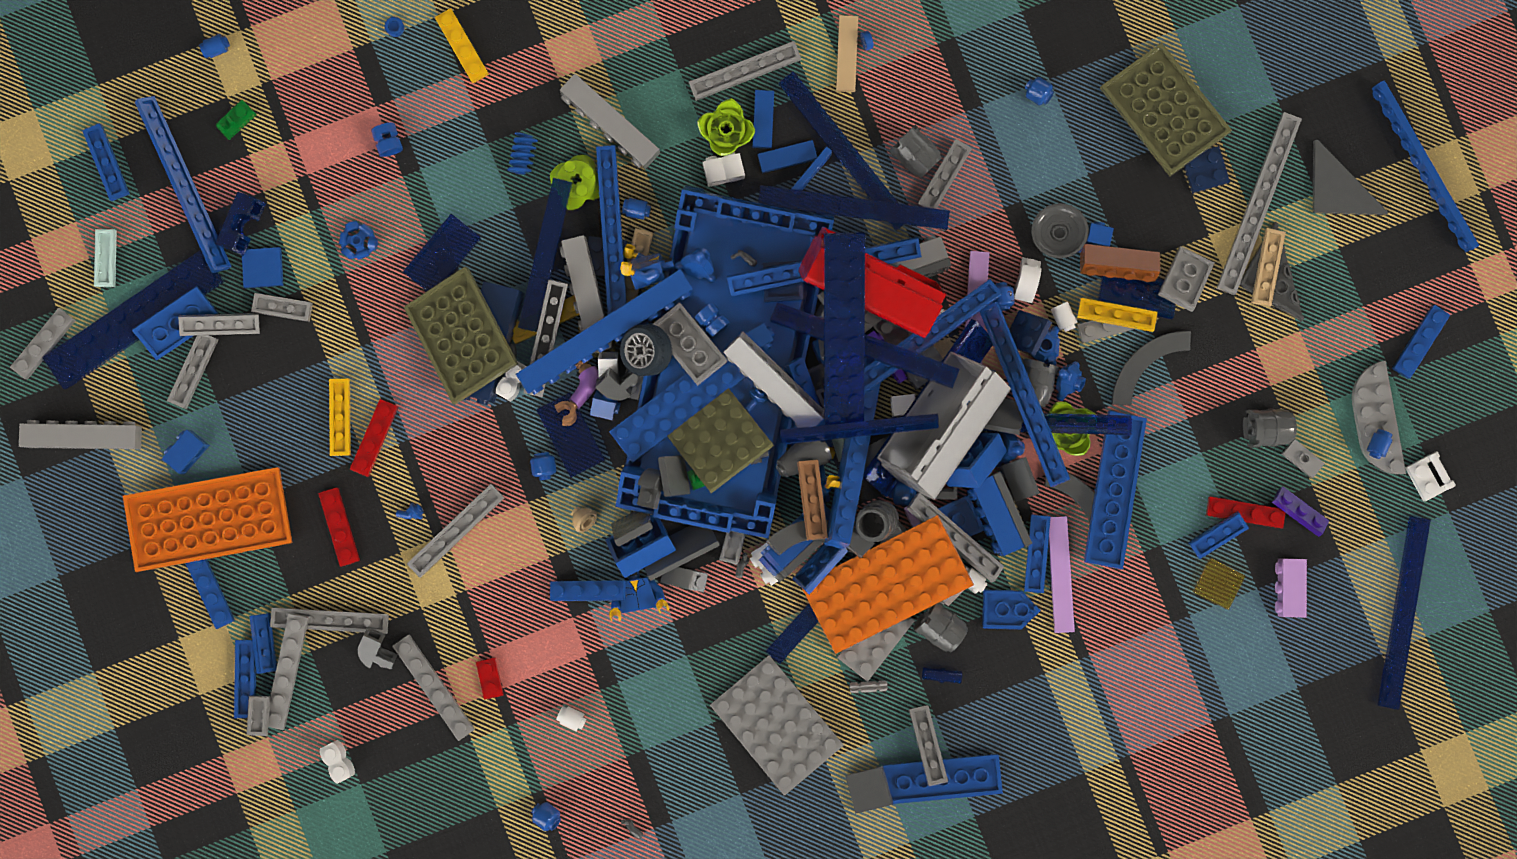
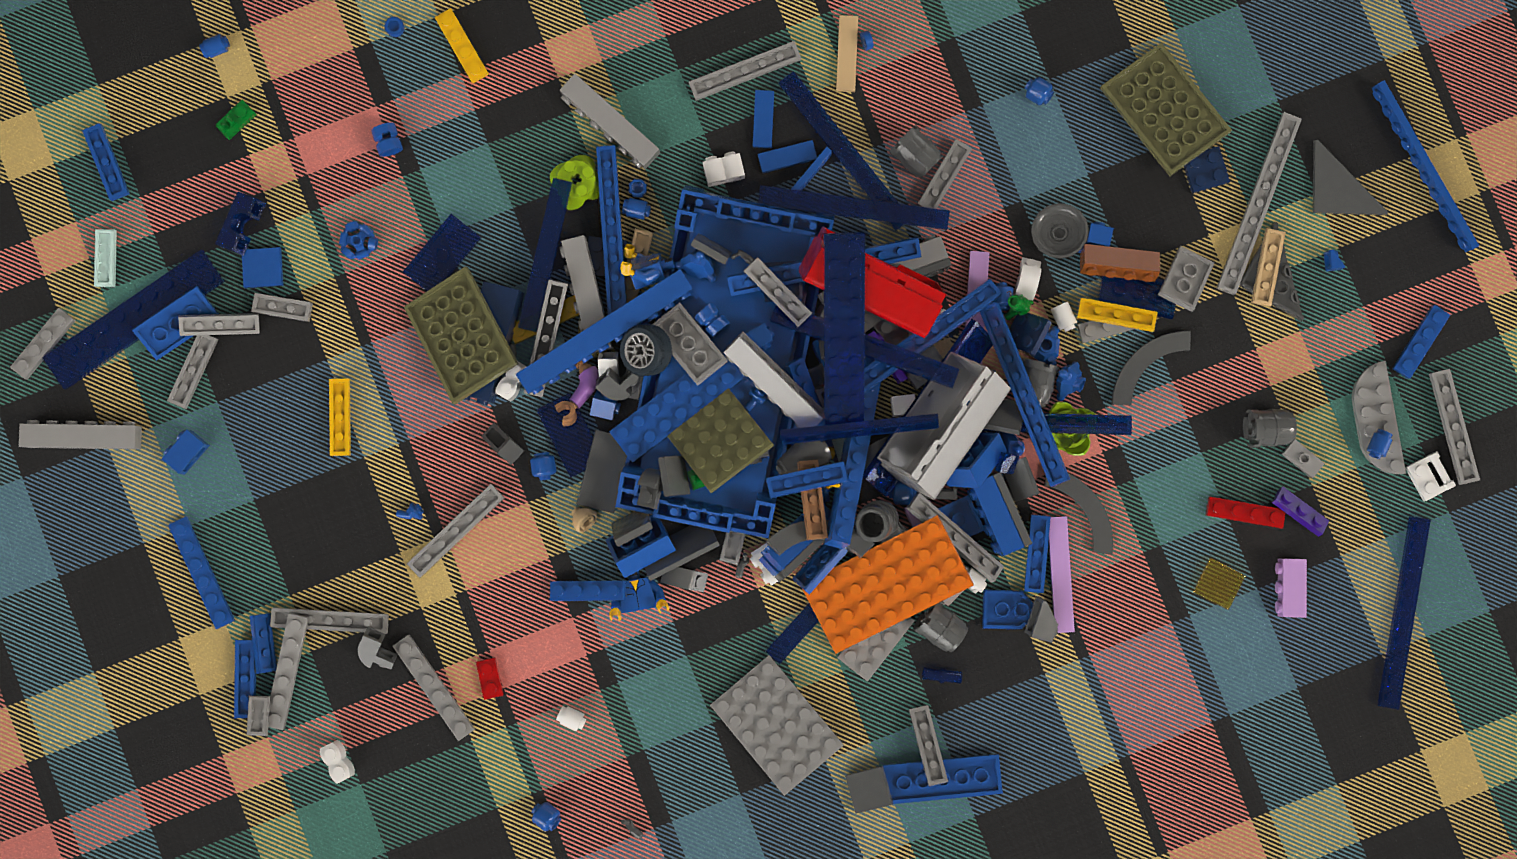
orange plate [123,467,292,572] -> none
blue plate [135,96,231,273] -> none
red plate [318,488,360,567] -> none
red plate [350,399,399,477] -> none
blue piece [507,132,538,175] -> none
lime brick [697,98,755,156] -> none
light grey axle [850,680,888,693] -> none
blue plate [1084,411,1147,570] -> none
blue tile [1188,511,1249,559] -> none
none -> dark grey slope [481,423,524,465]
none -> dark grey tile [576,429,627,513]
none -> blue tile [629,179,647,198]
none -> dark grey tile [691,233,732,264]
none -> light grey plate [743,257,812,327]
none -> blue plate [766,462,848,499]
none -> clear blue tile [995,452,1019,475]
none -> green piece [1004,294,1034,321]
none -> dark grey slope [1025,596,1058,643]
none -> blue slope [1324,250,1345,271]
none -> light grey plate [1429,369,1480,485]

